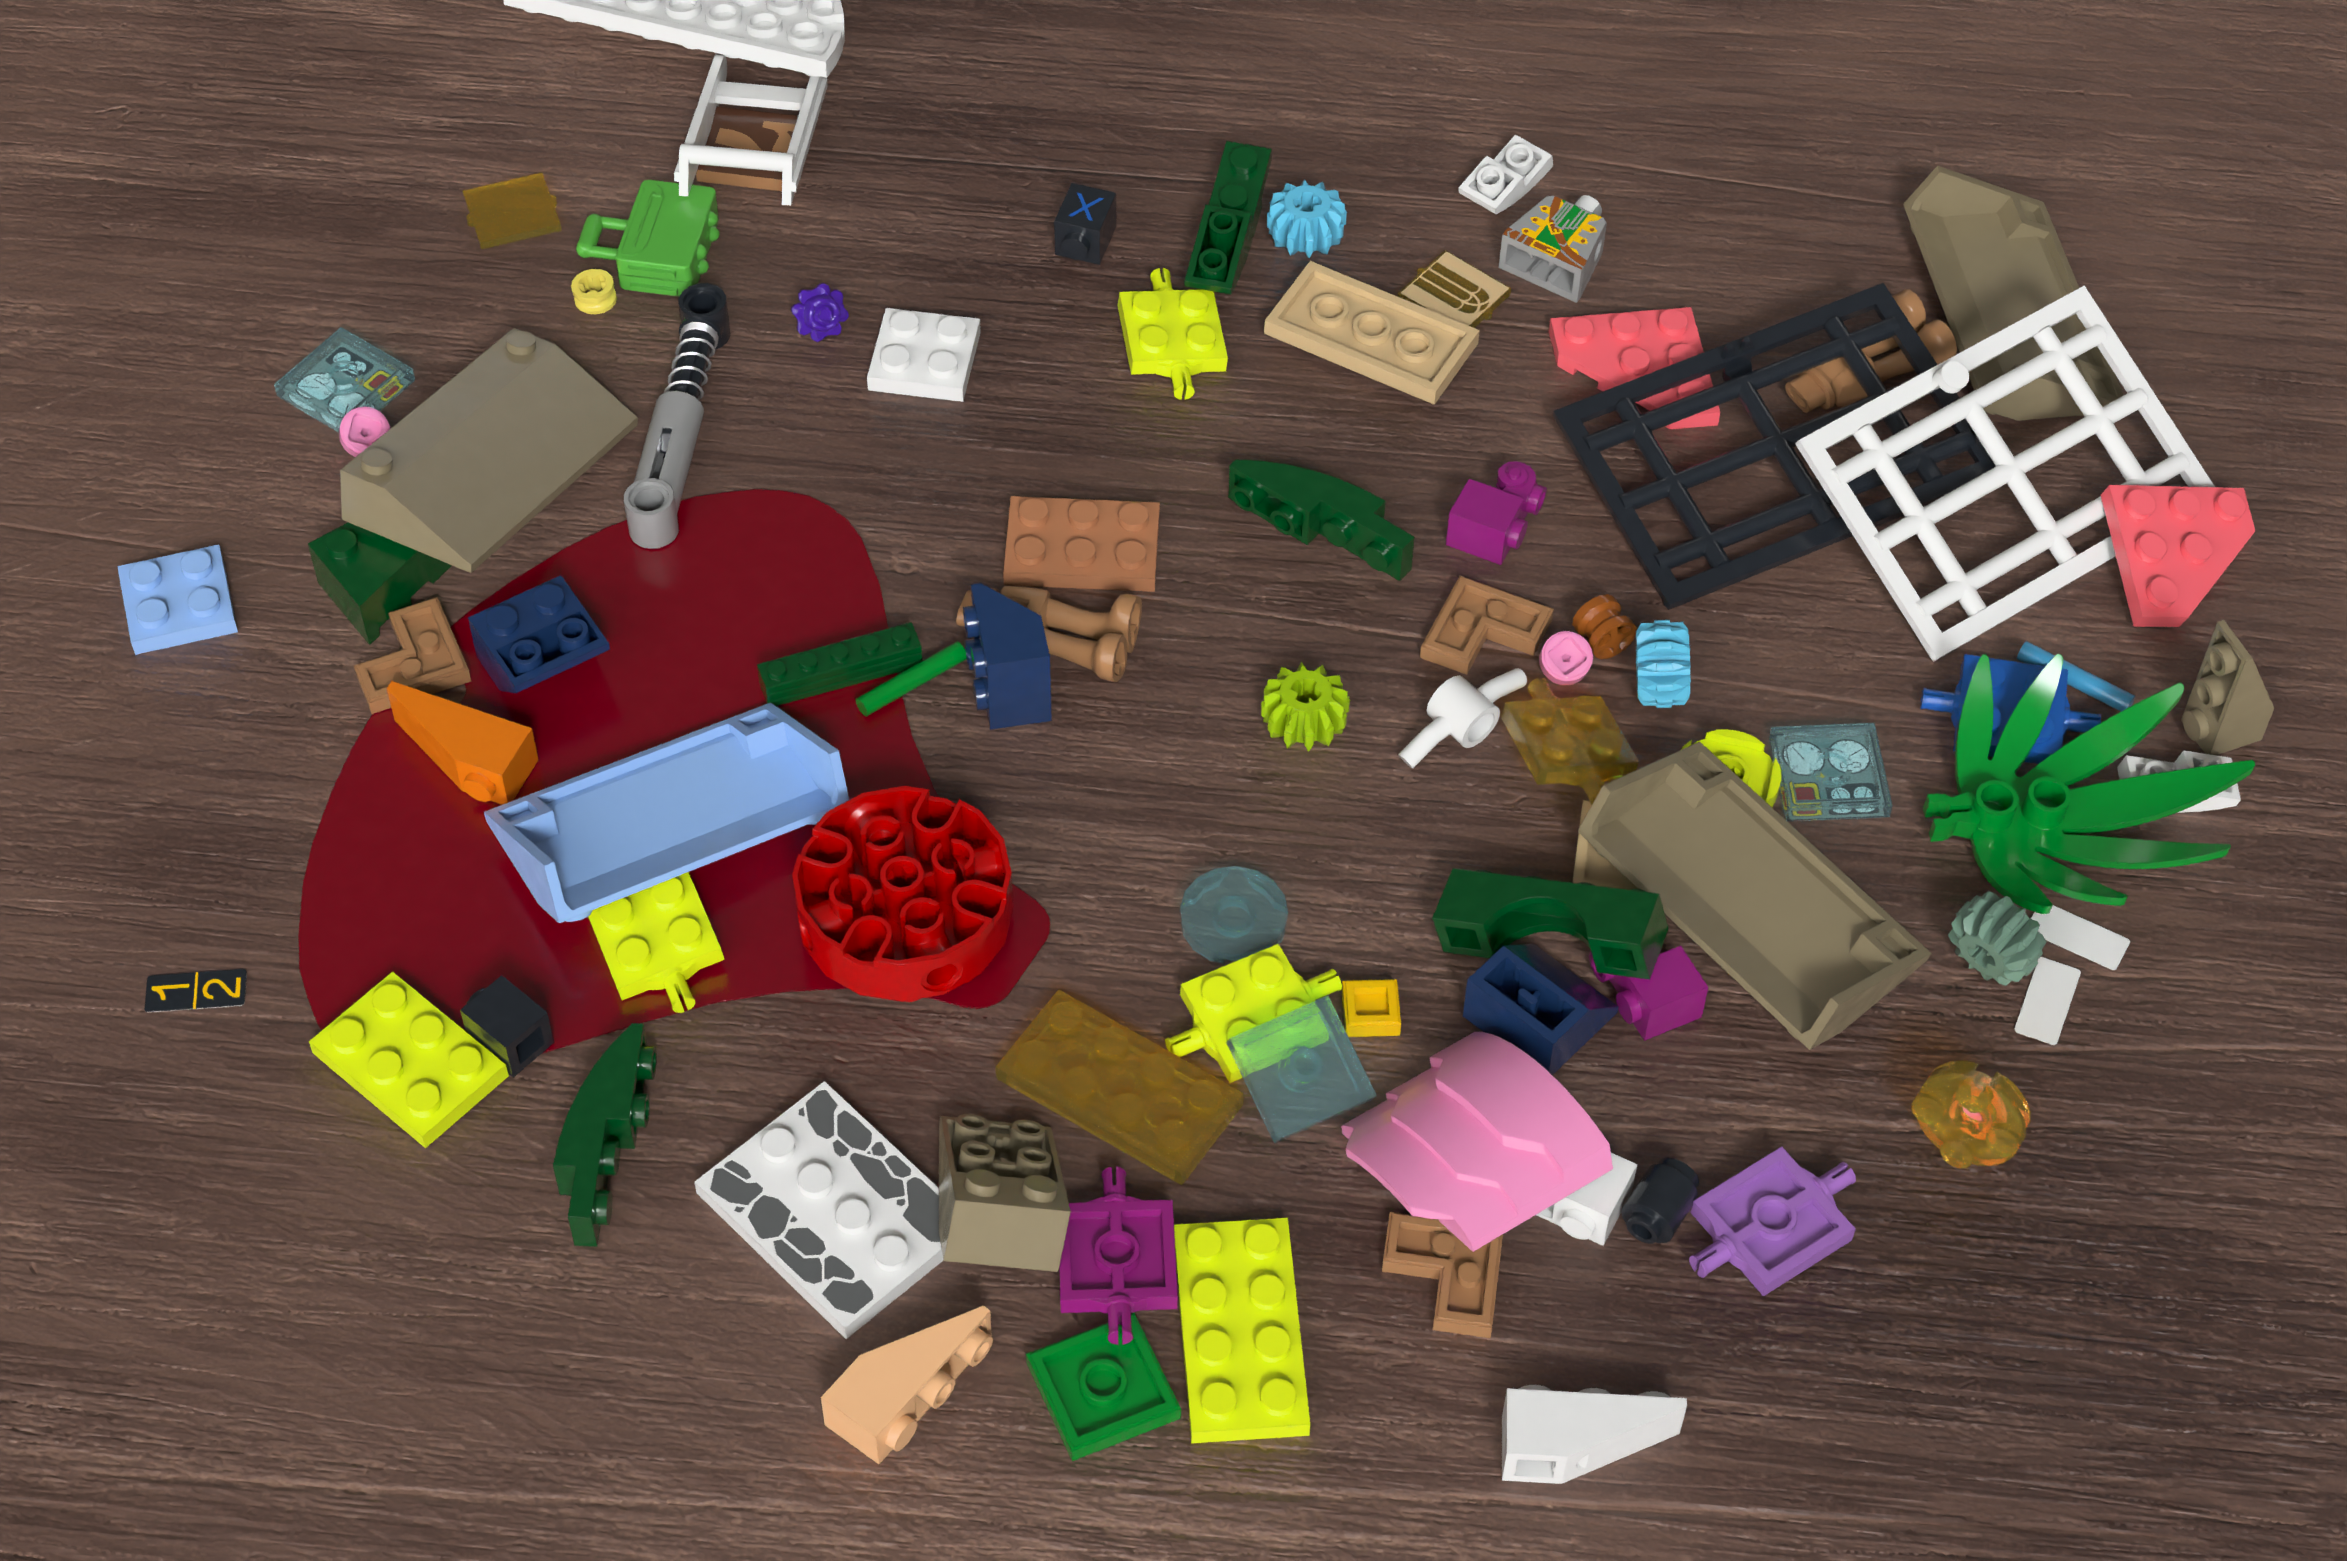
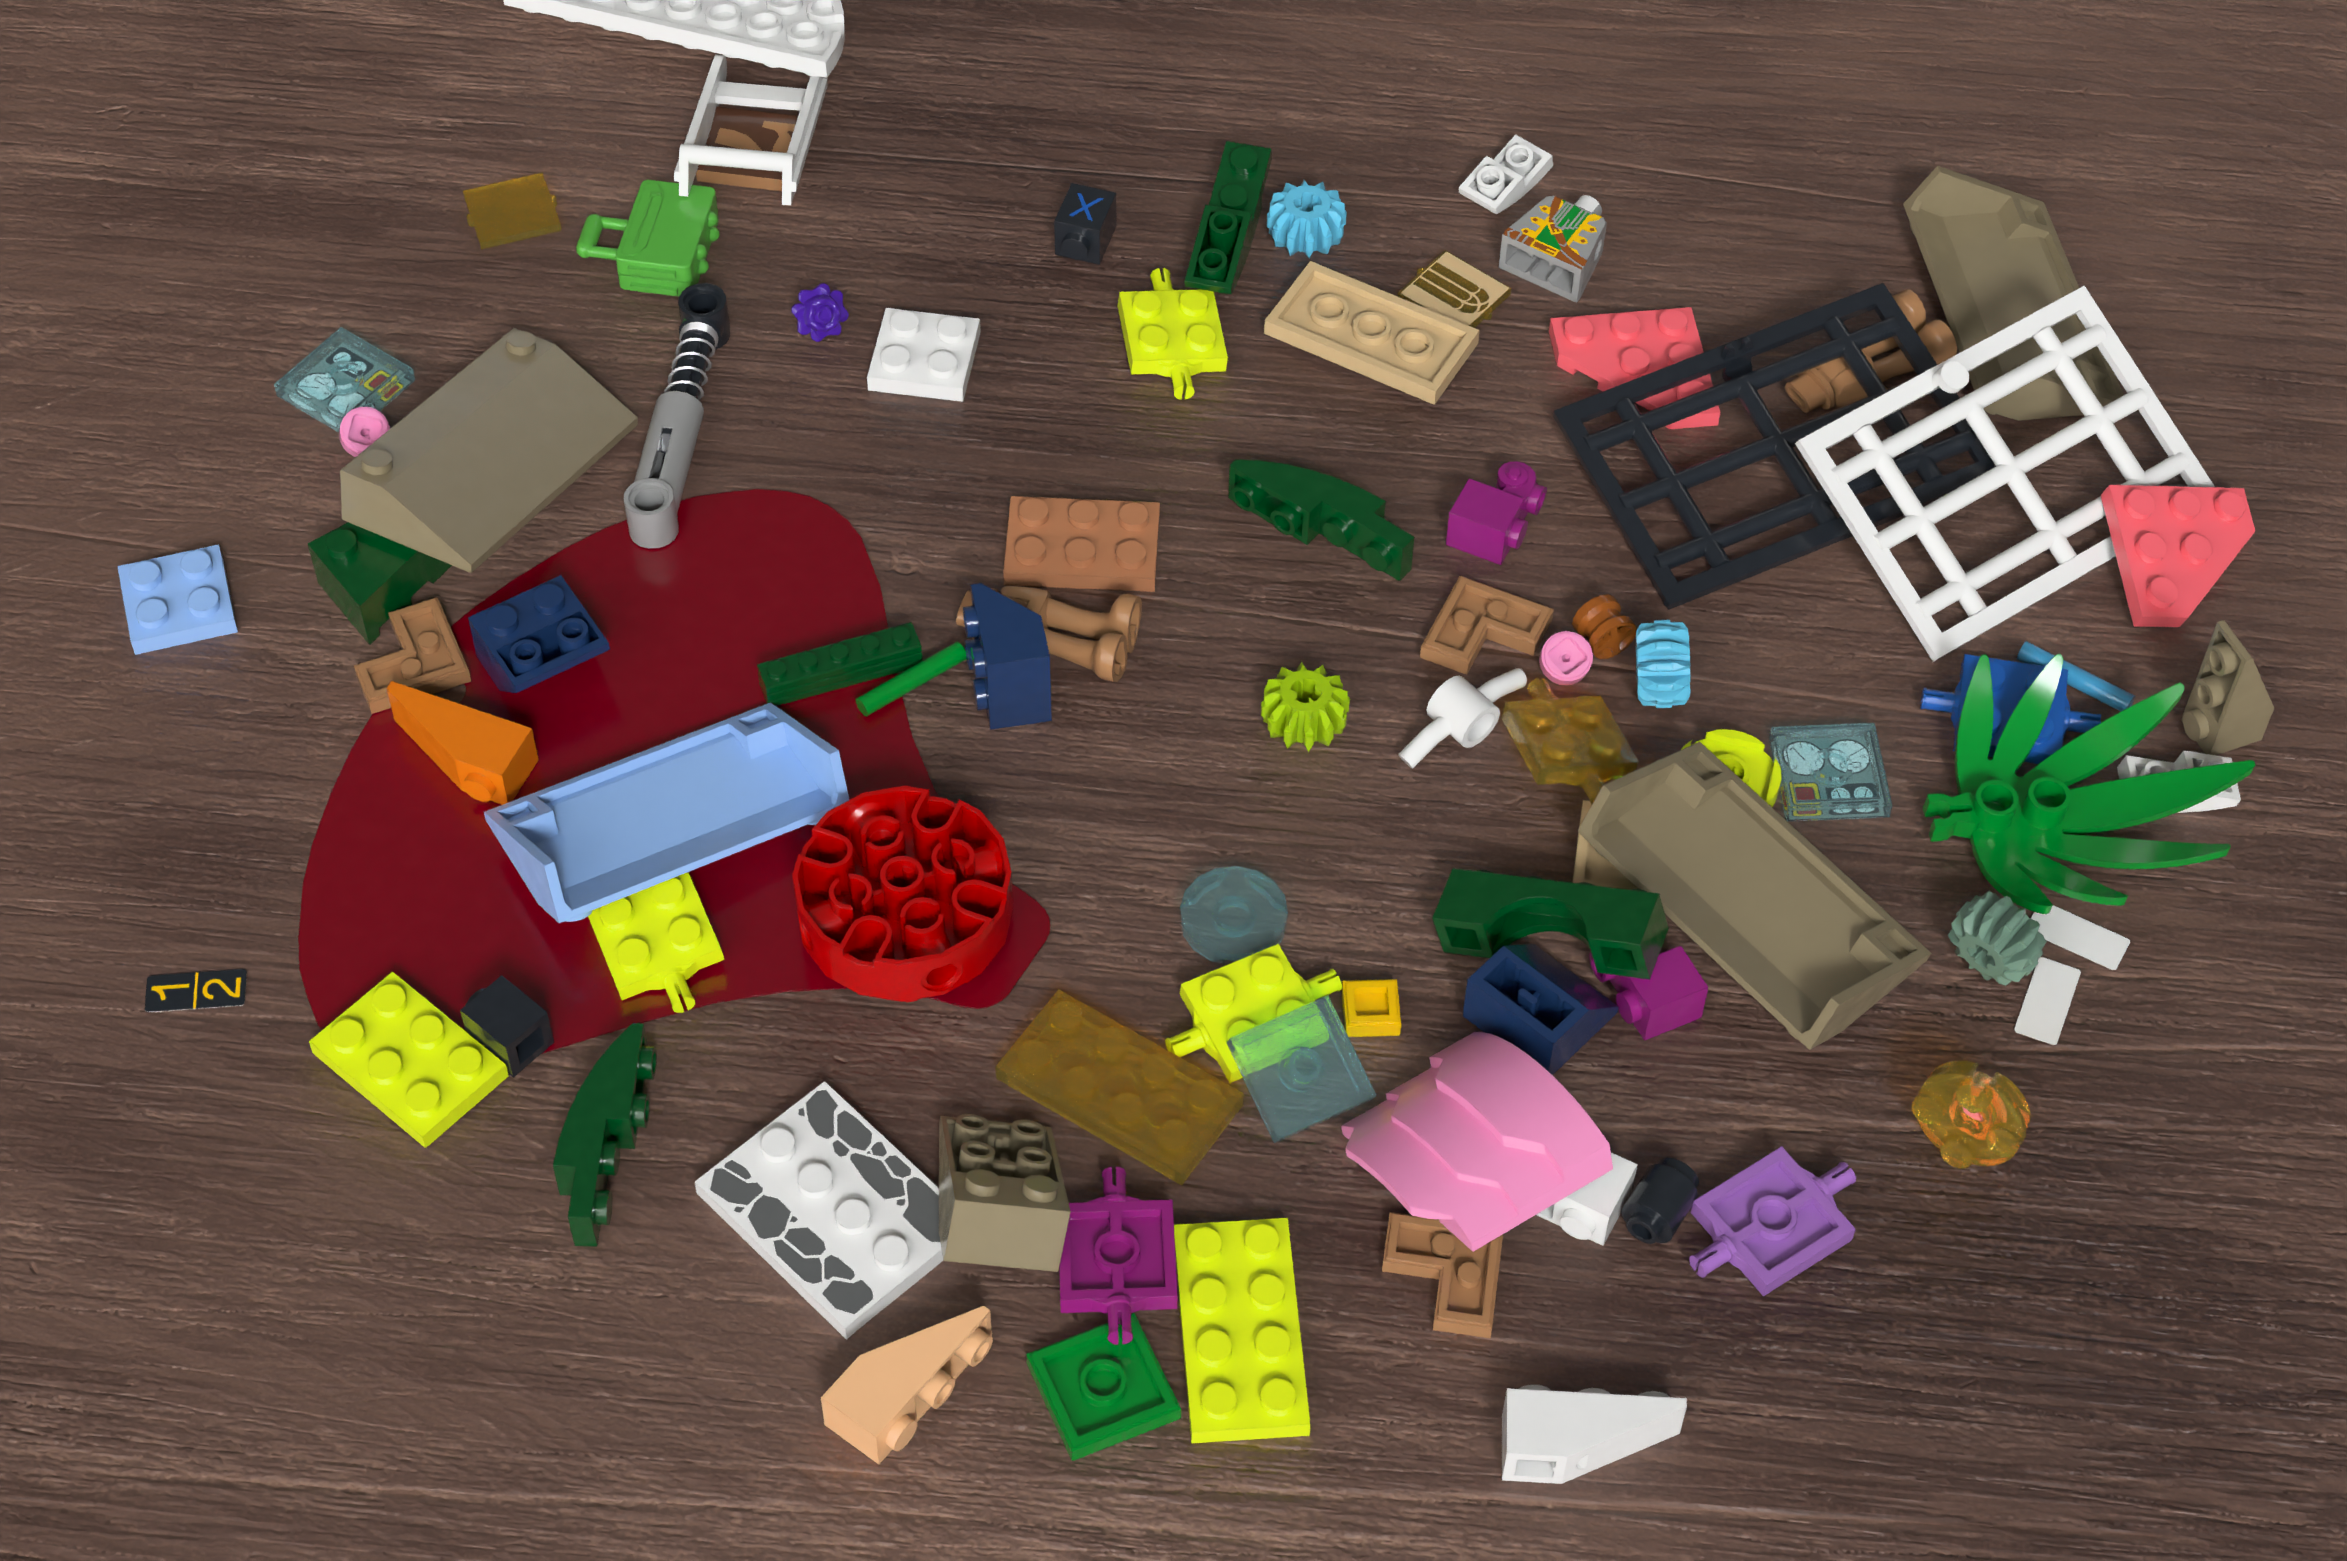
light yellow bush [571,269,617,314] -> none

